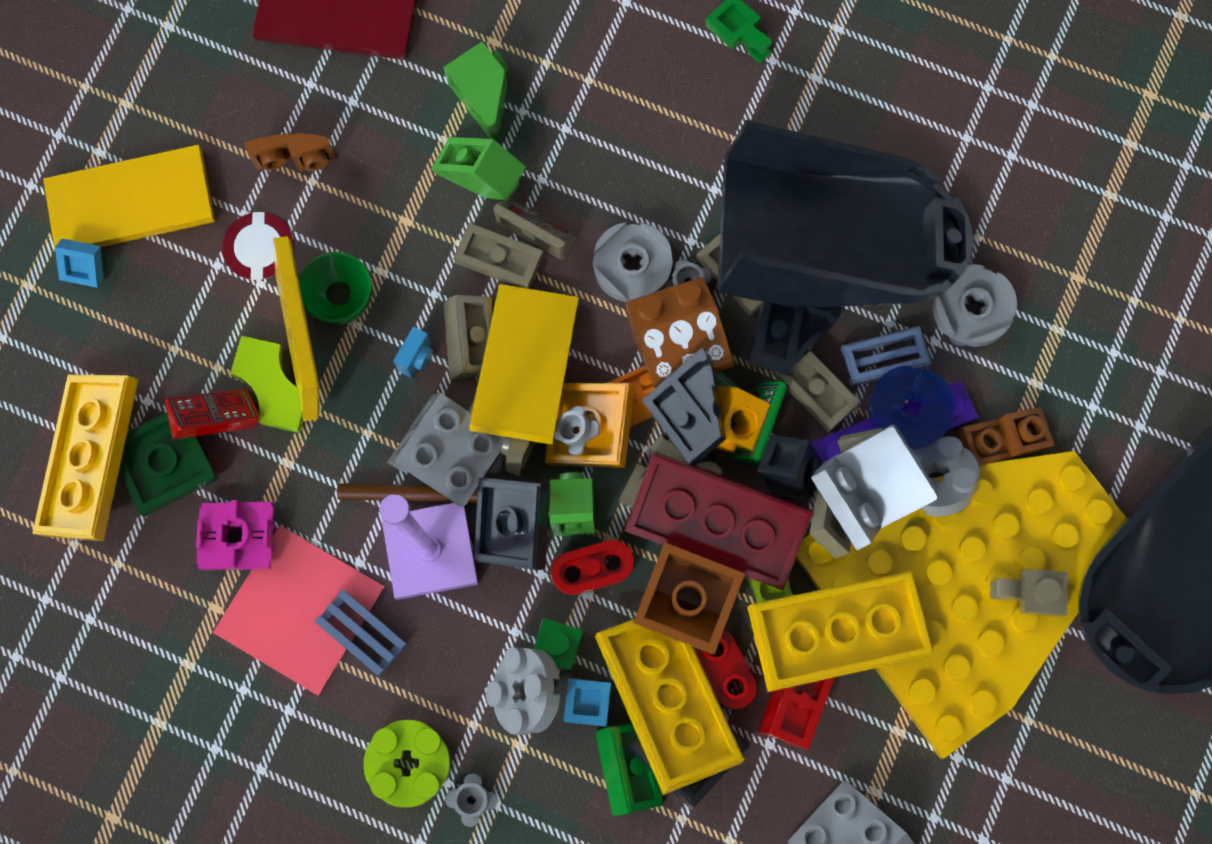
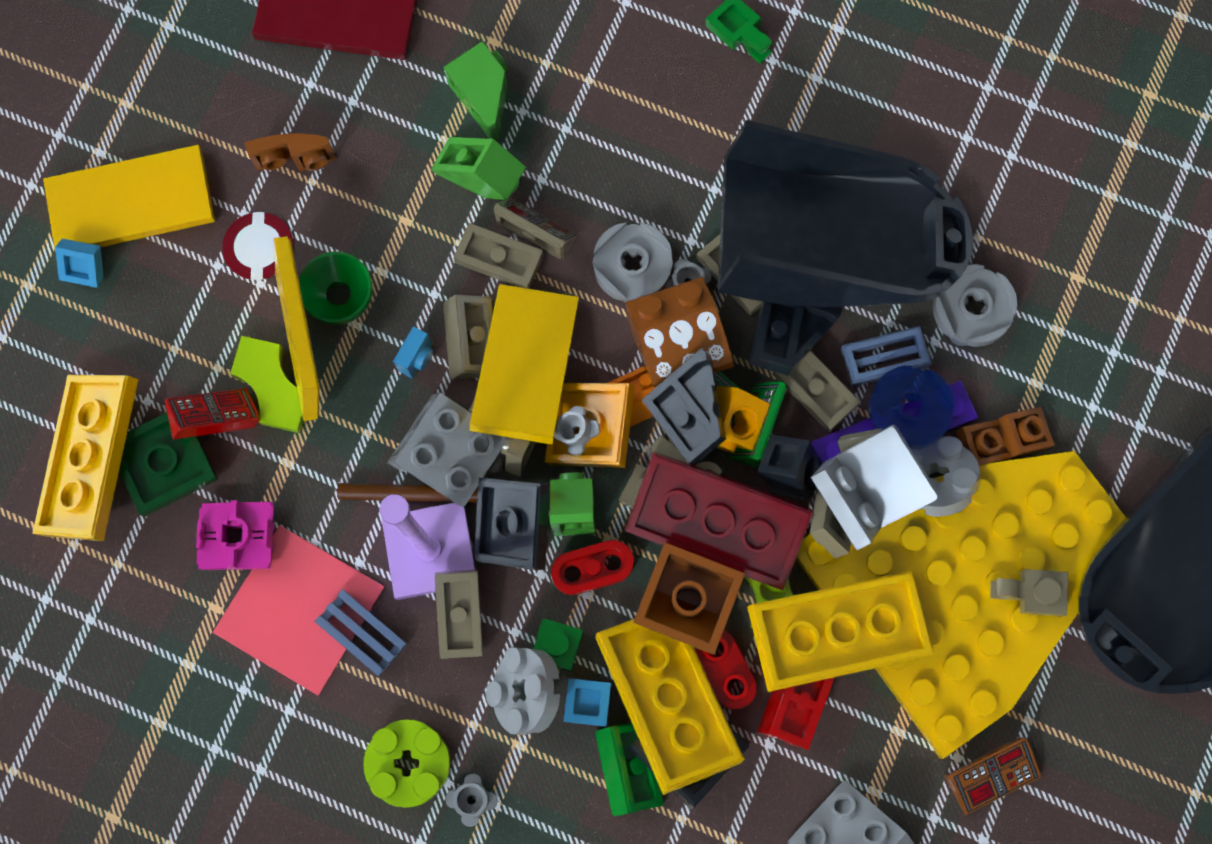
none -> dark tan plate [435,569,483,659]
none -> slope [944,737,1042,815]

